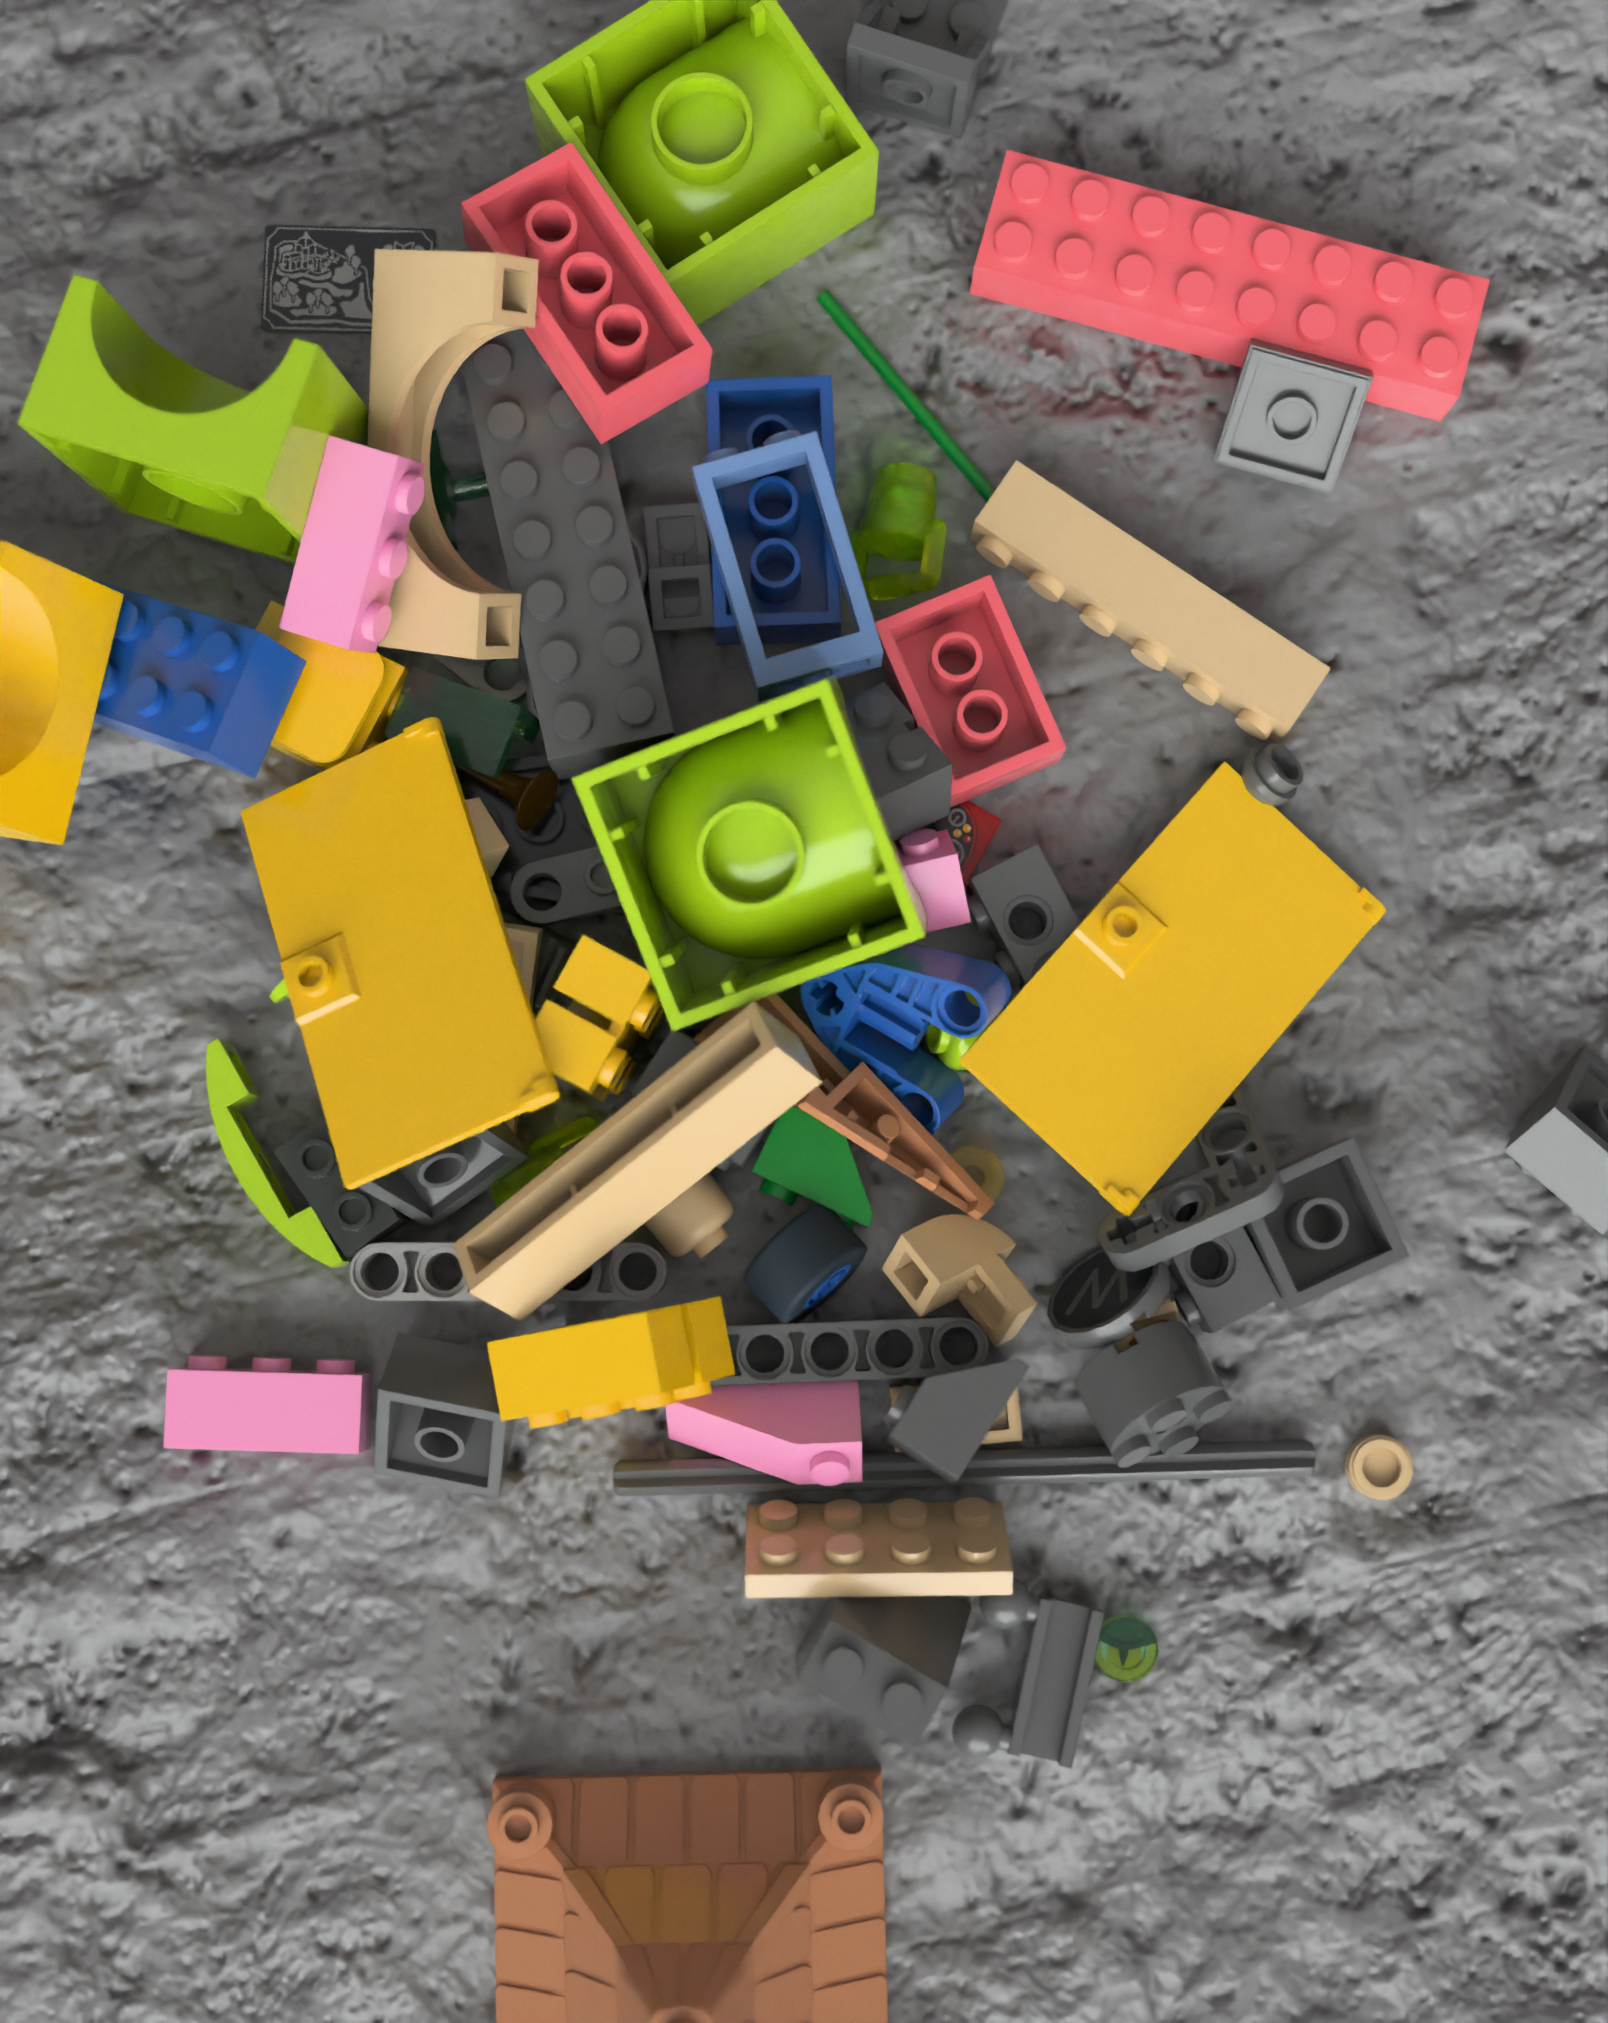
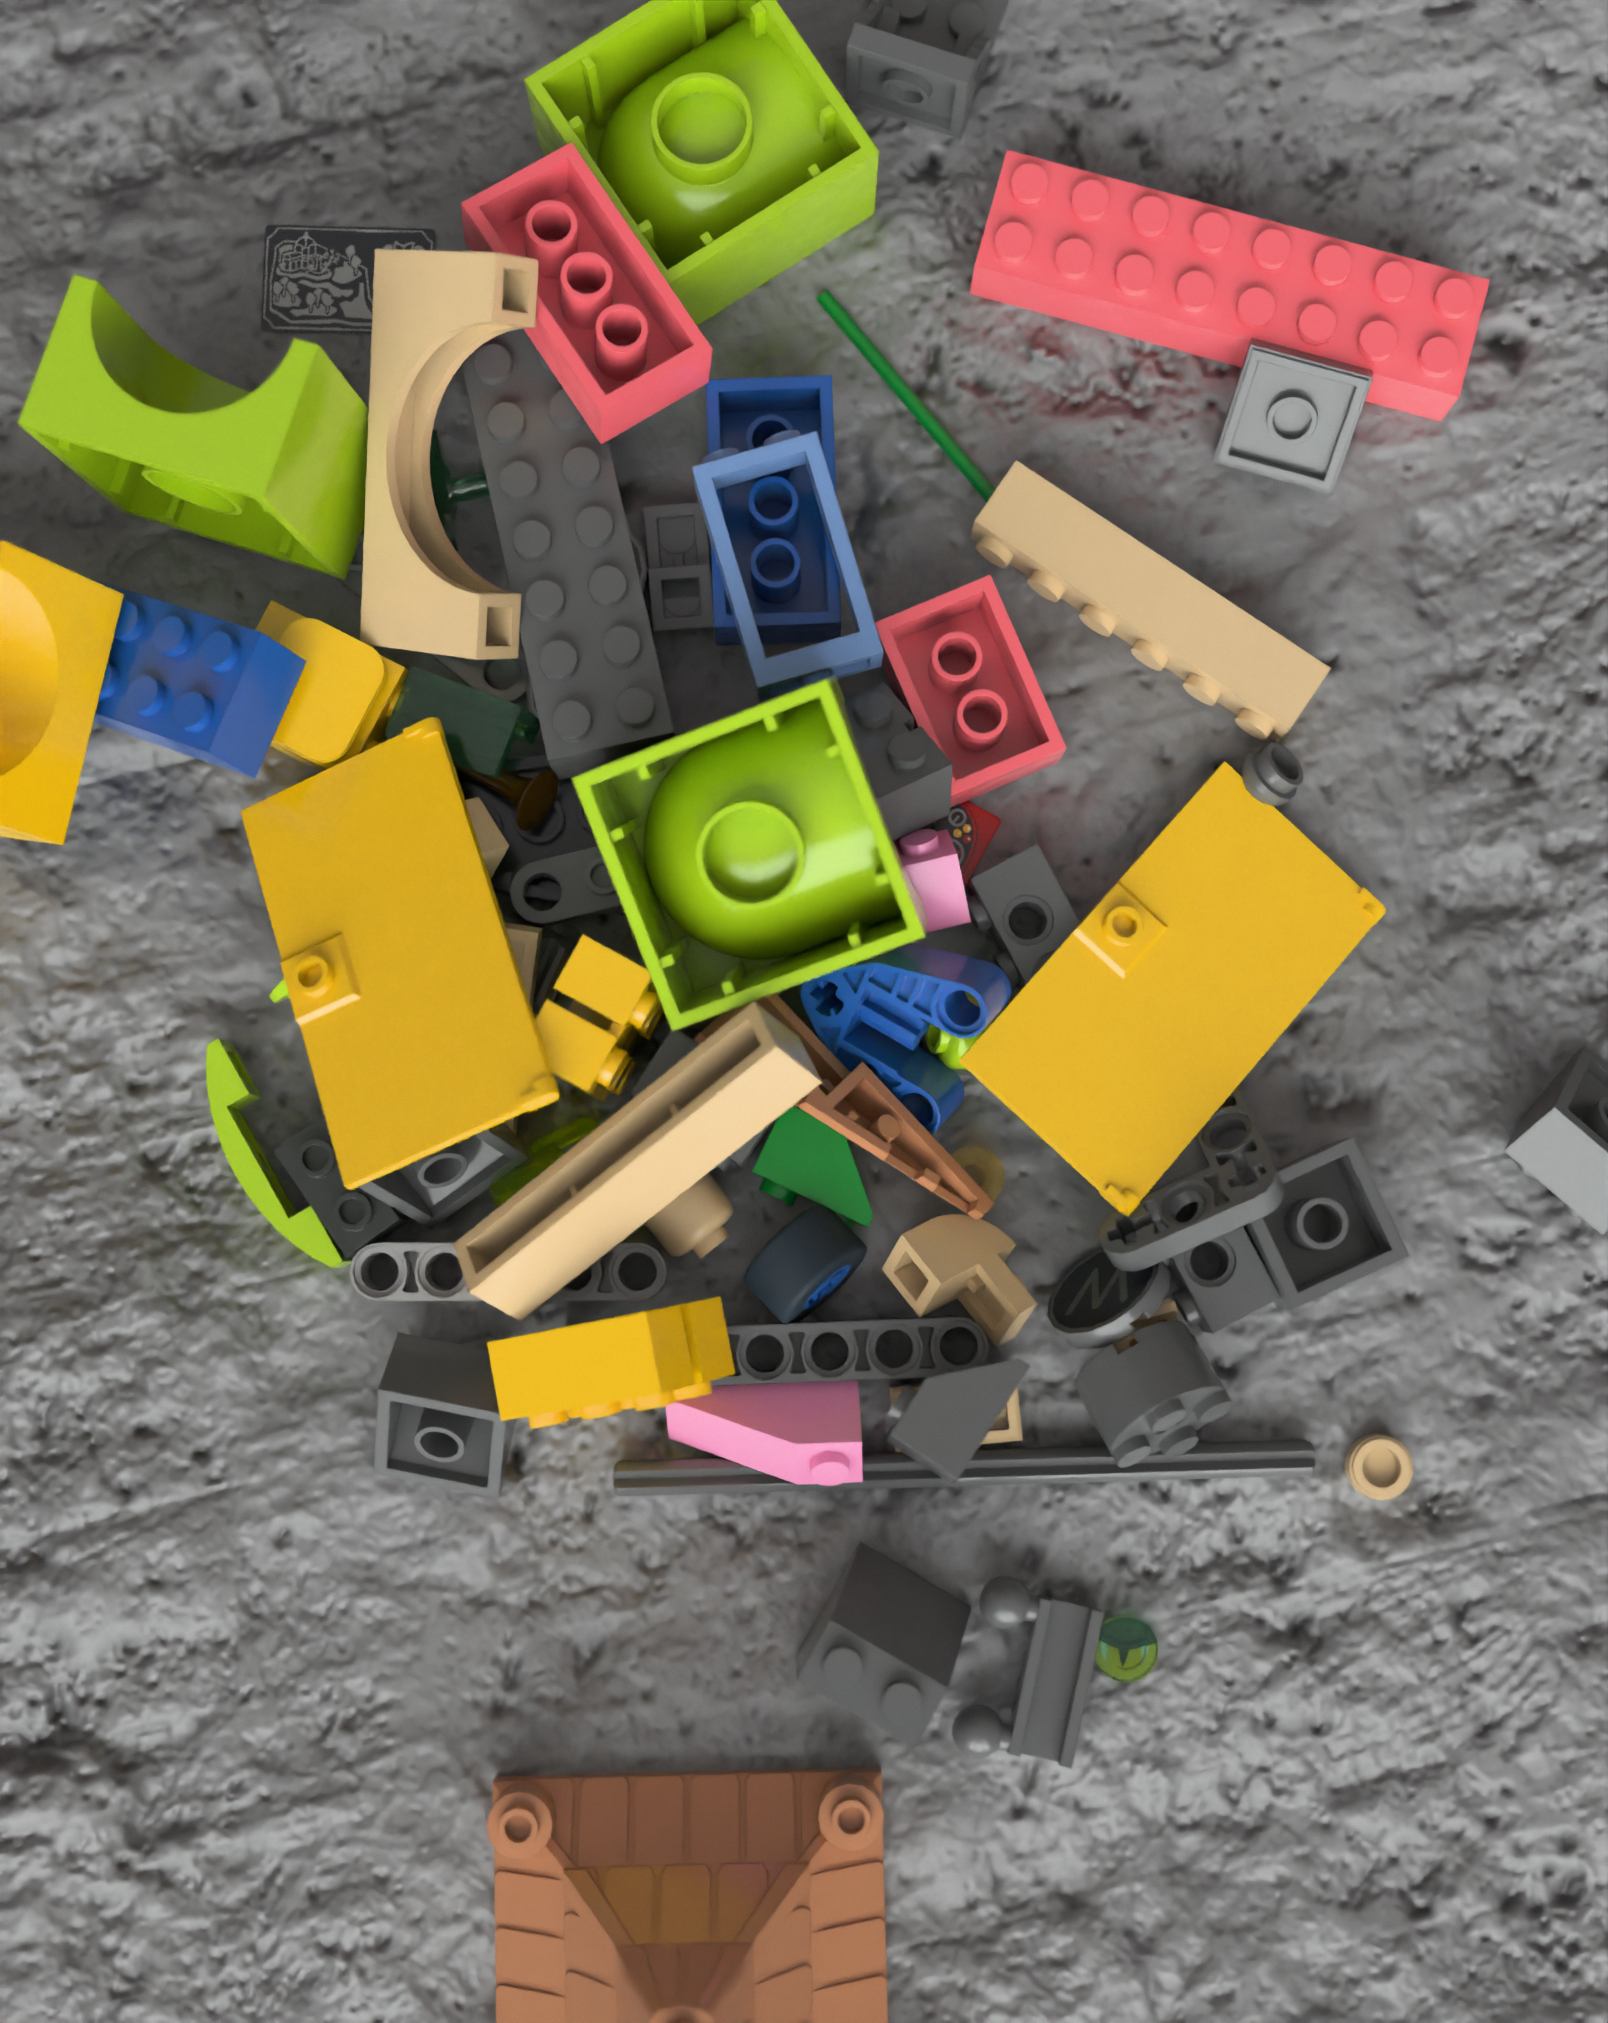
bright pink brick [163,1355,373,1454] -> none
bright pink brick [279,435,425,653] -> none
tan plate [745,1497,1013,1598] -> none
clear neon green piece [850,462,946,601] -> none

